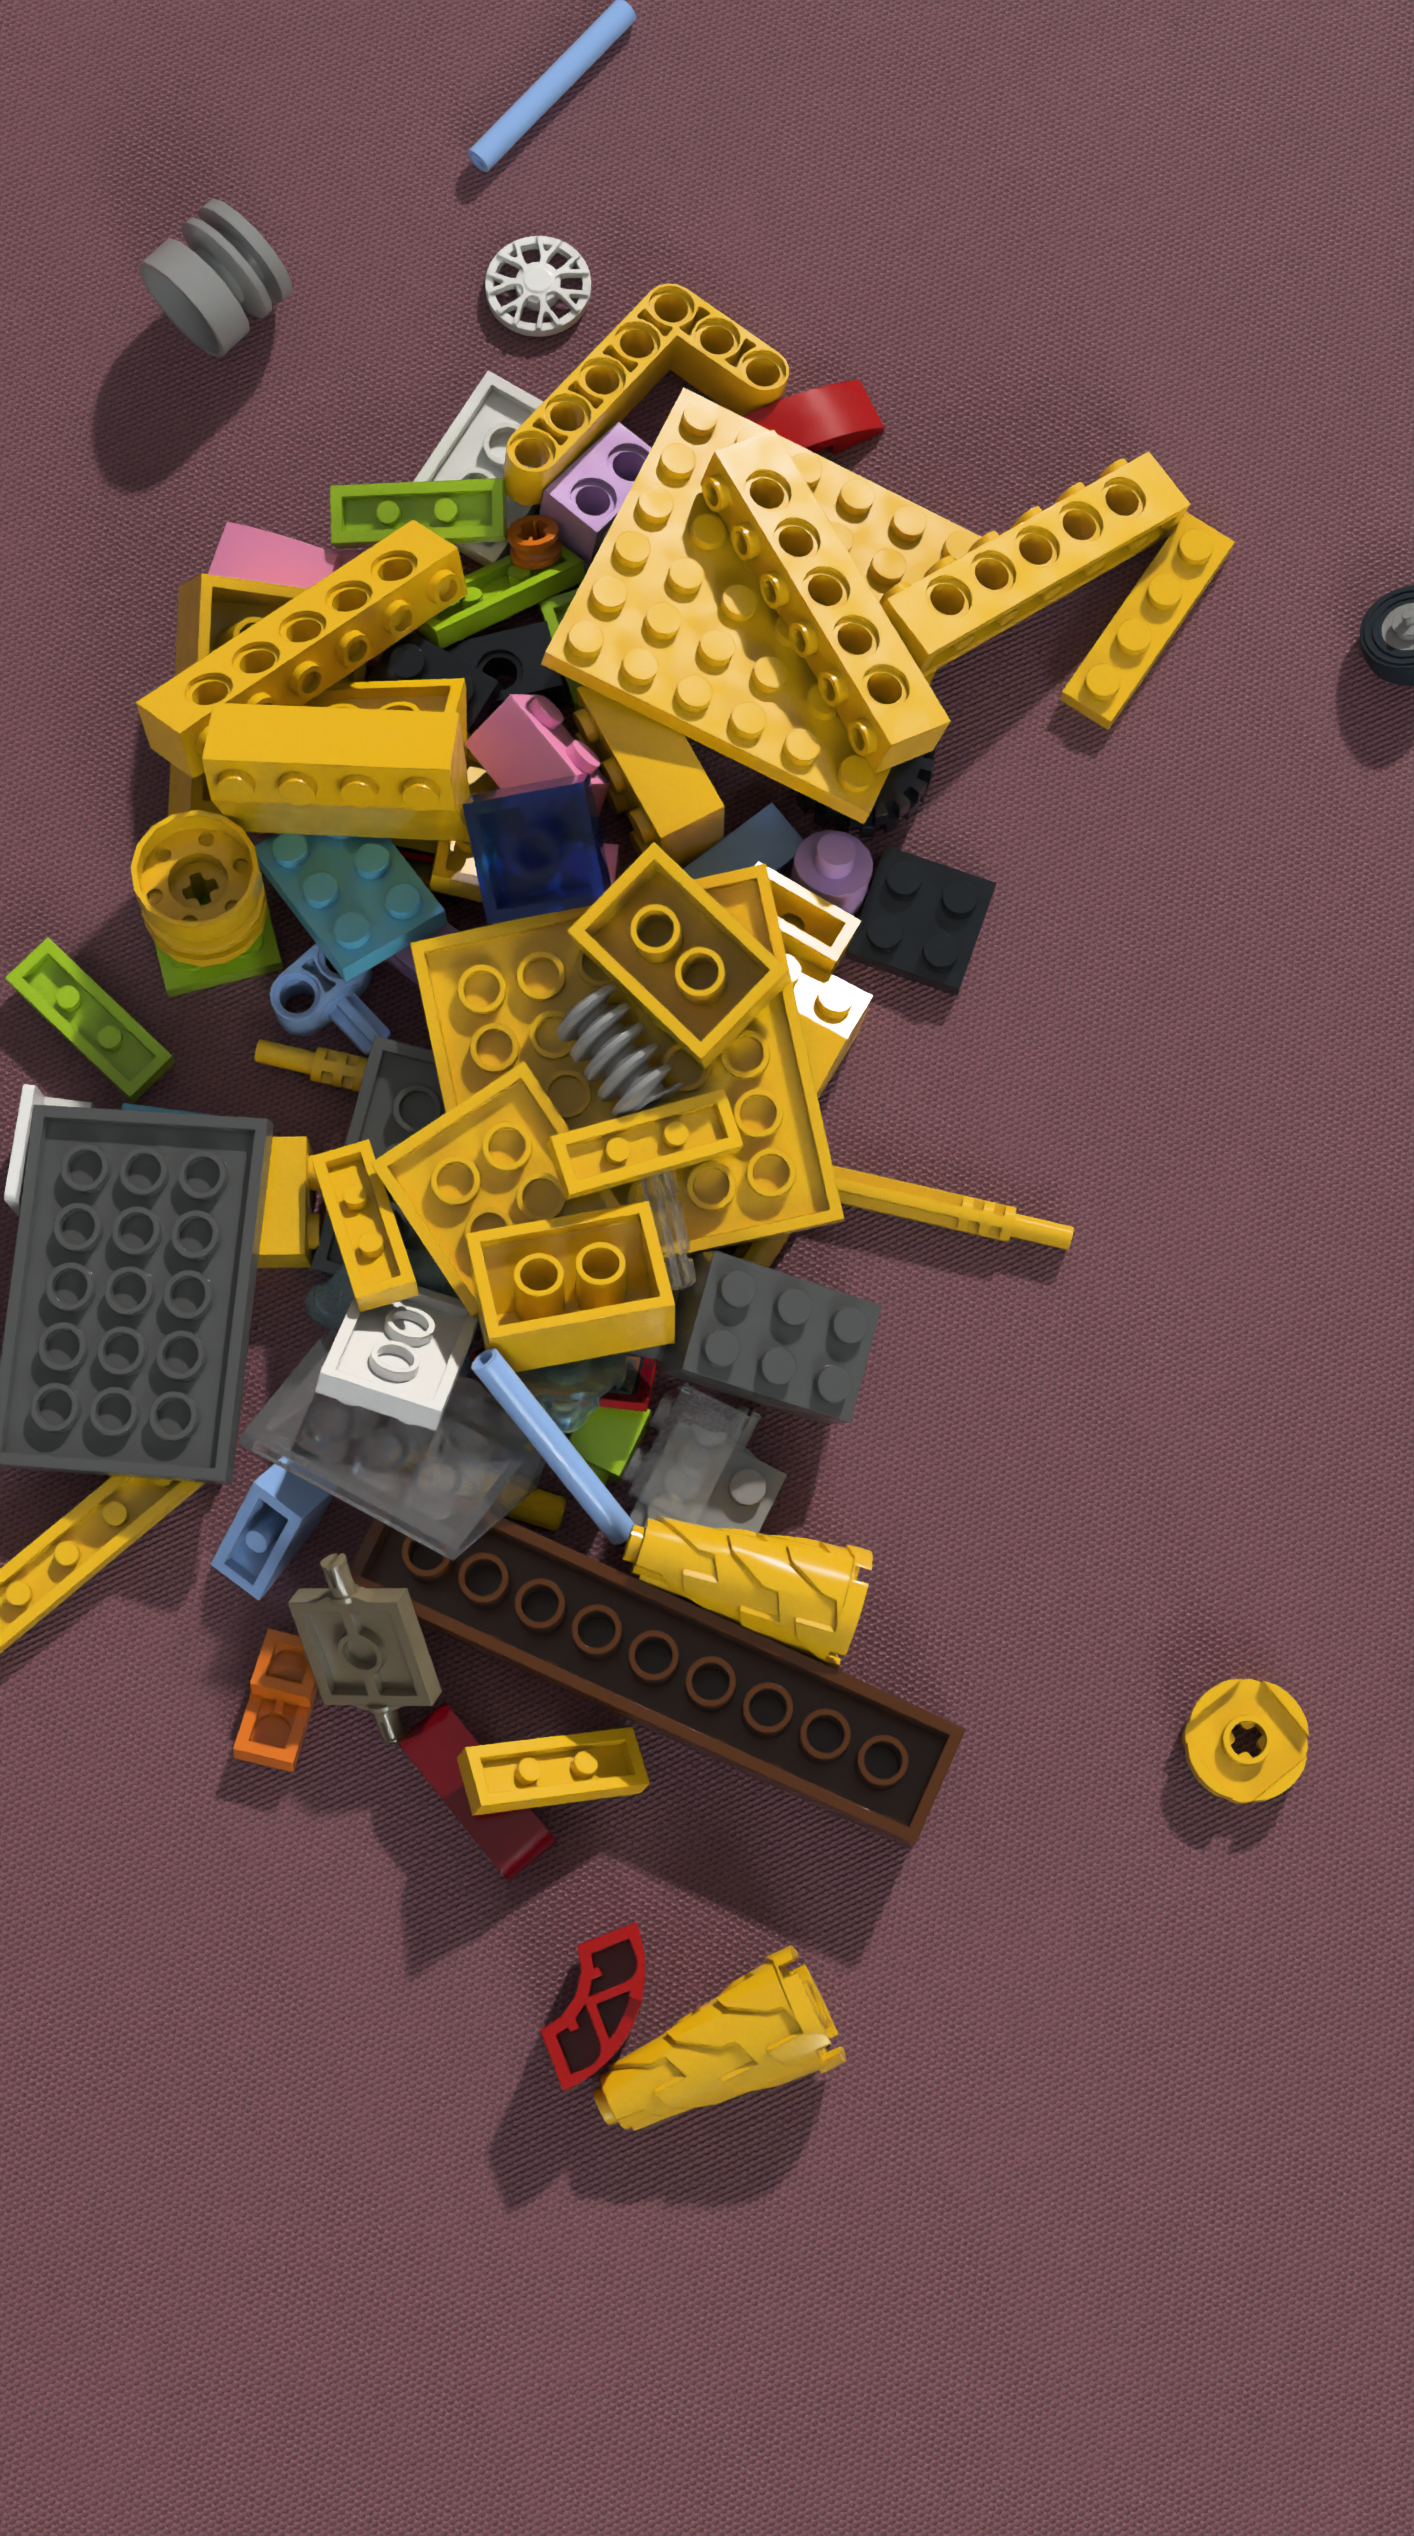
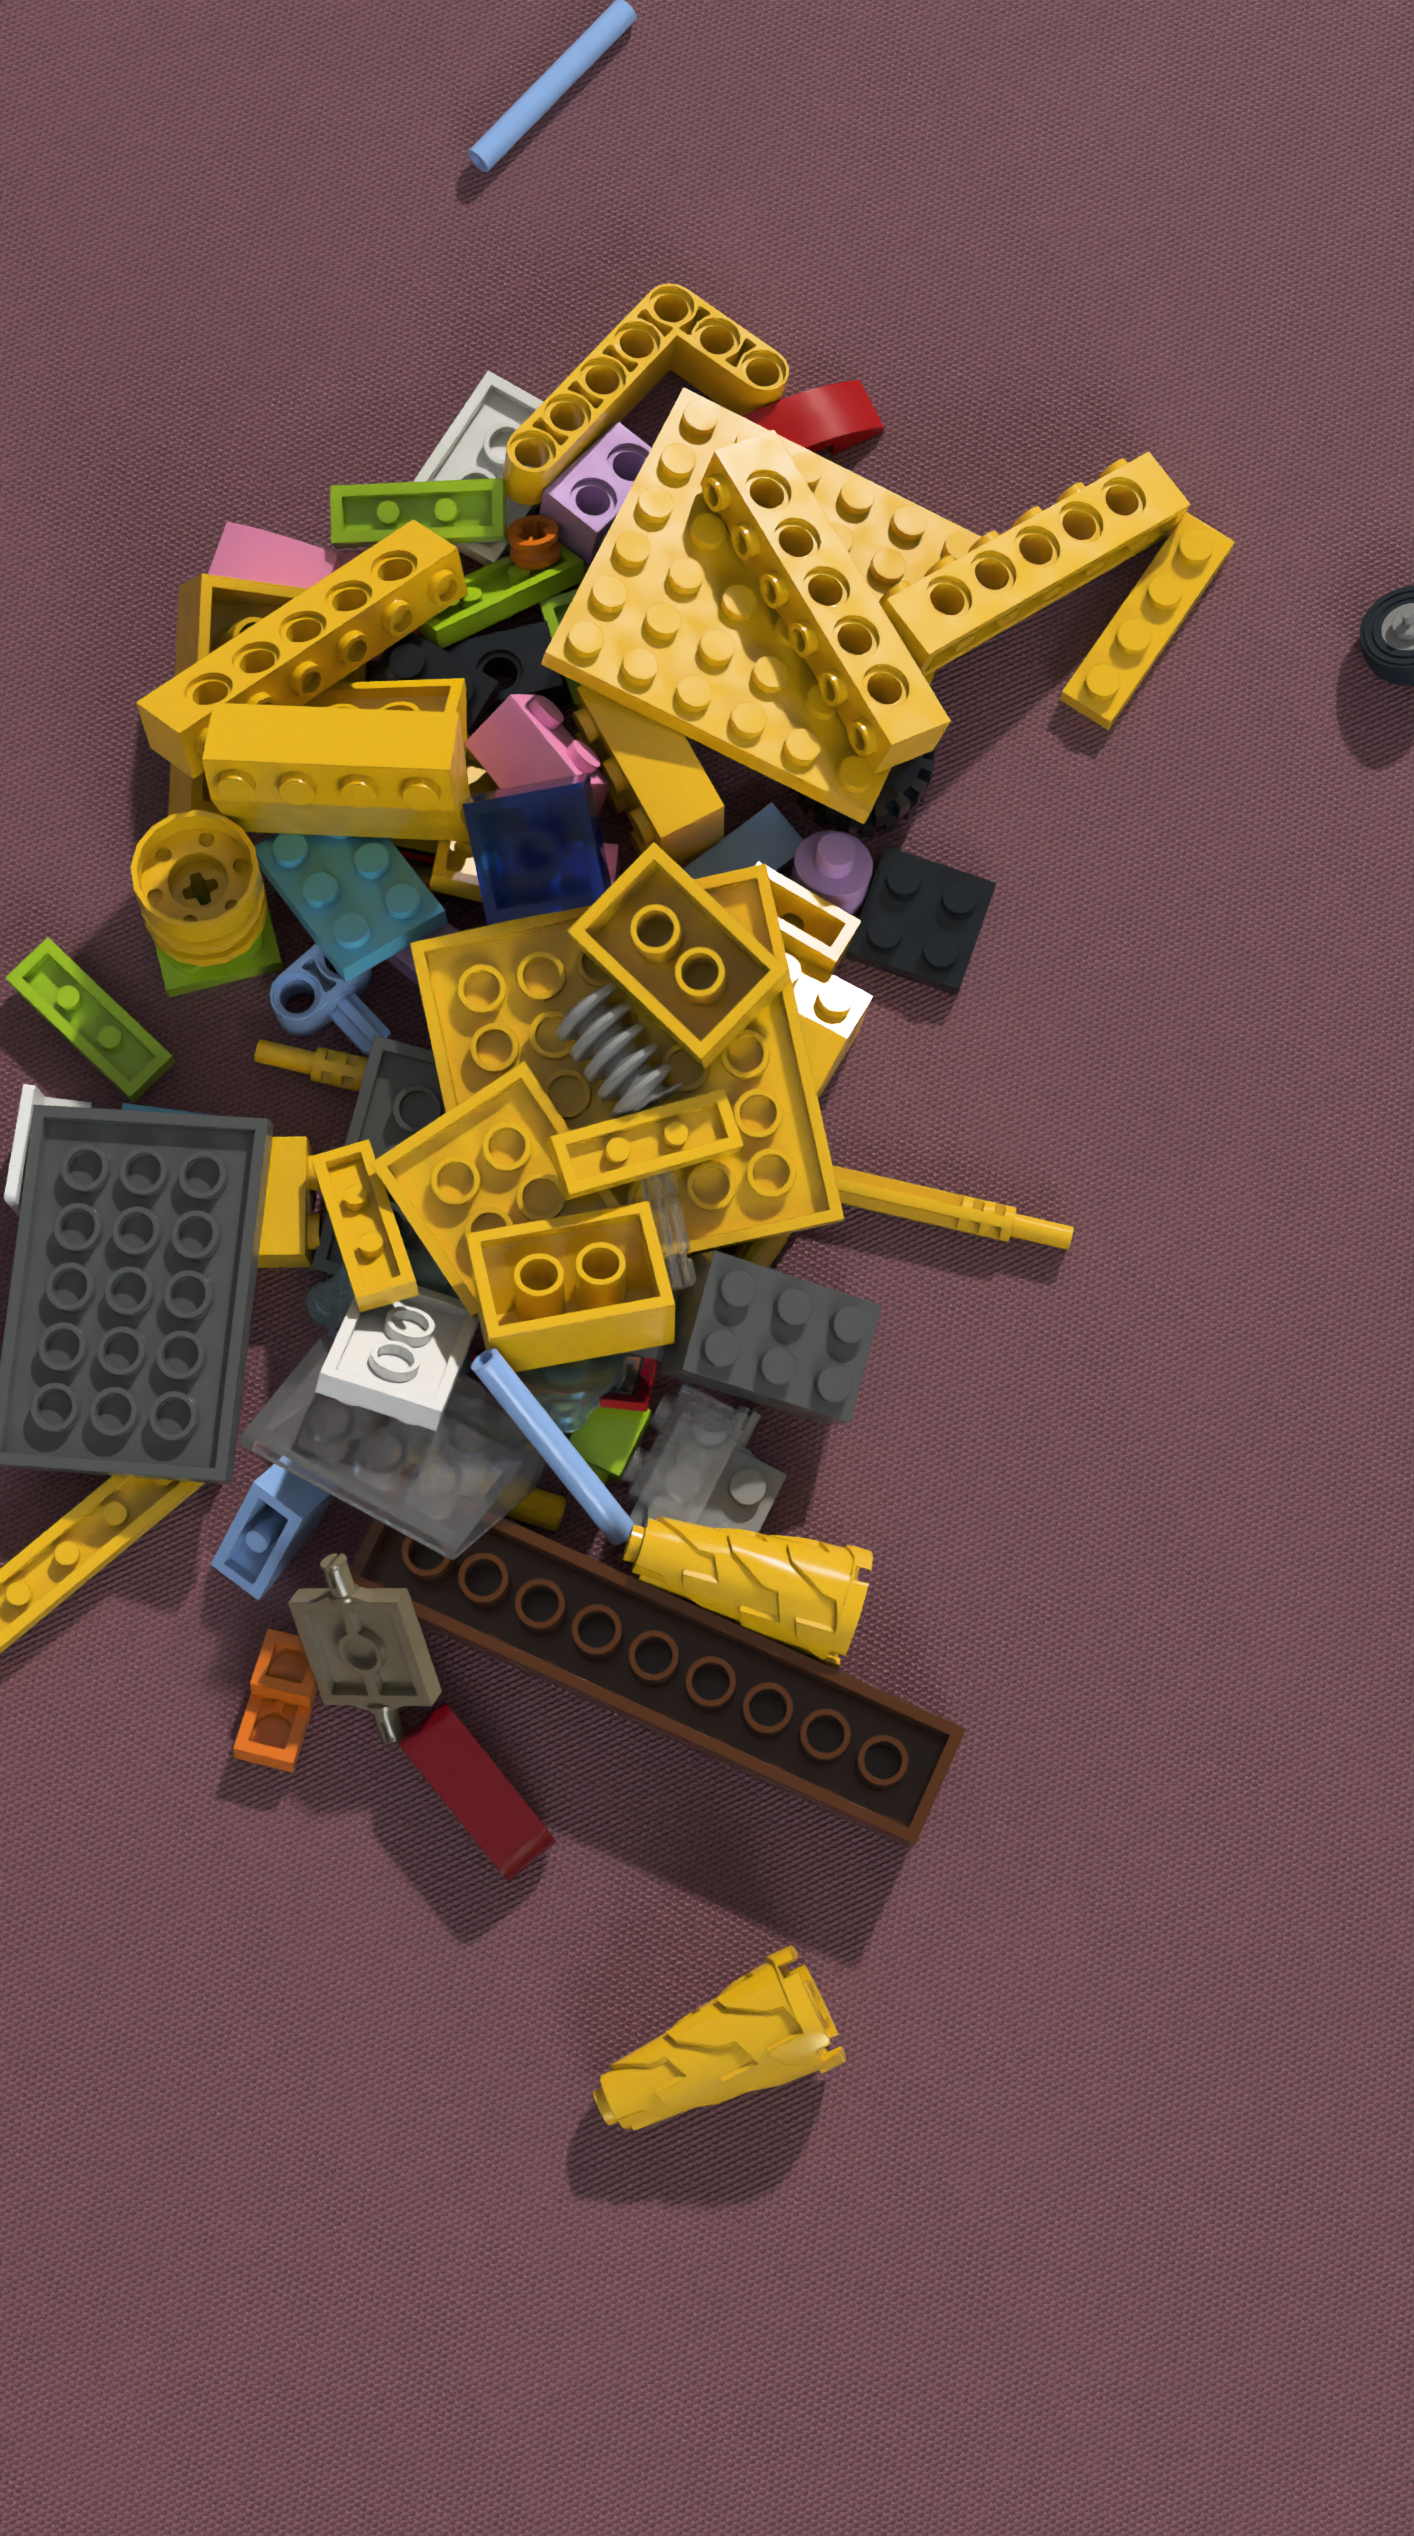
light grey wheel [138,198,293,358] -> none
yellow plate [456,1727,650,1816] -> none
white wheel [485,236,591,337] -> none
red brick [540,1922,646,2091] -> none
yellow plate [1181,1678,1309,1804] -> none

